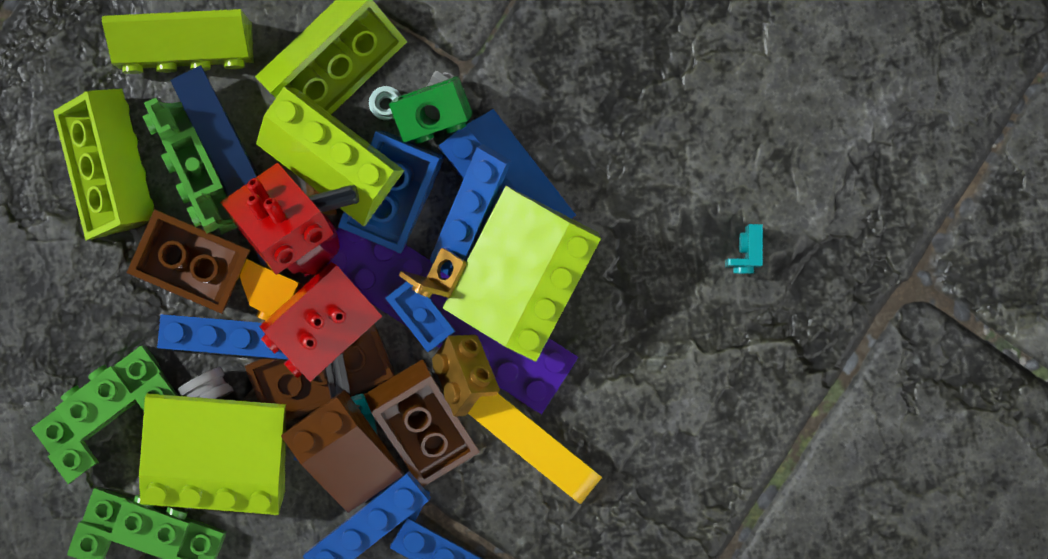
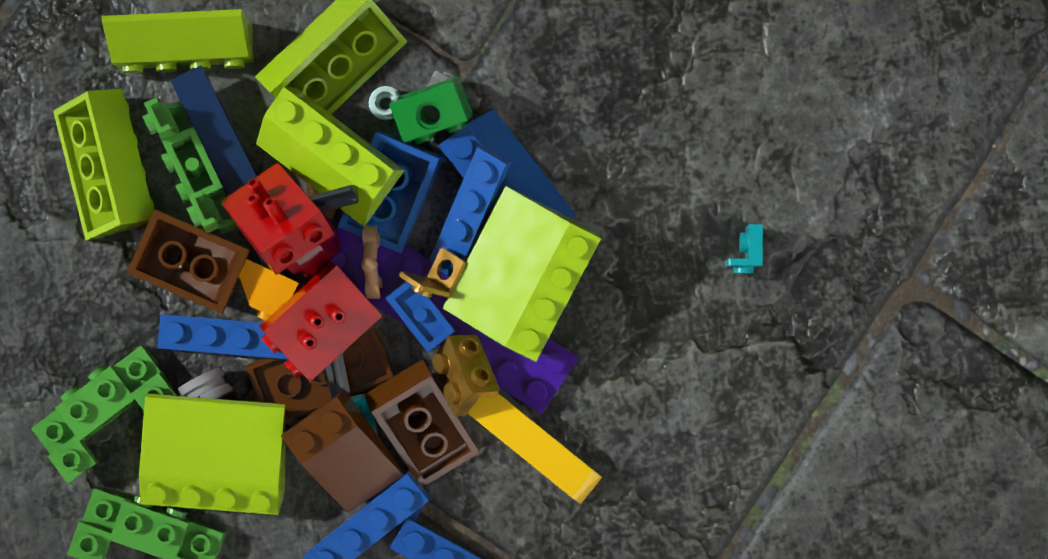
none -> medium nougat arm [361,226,383,299]

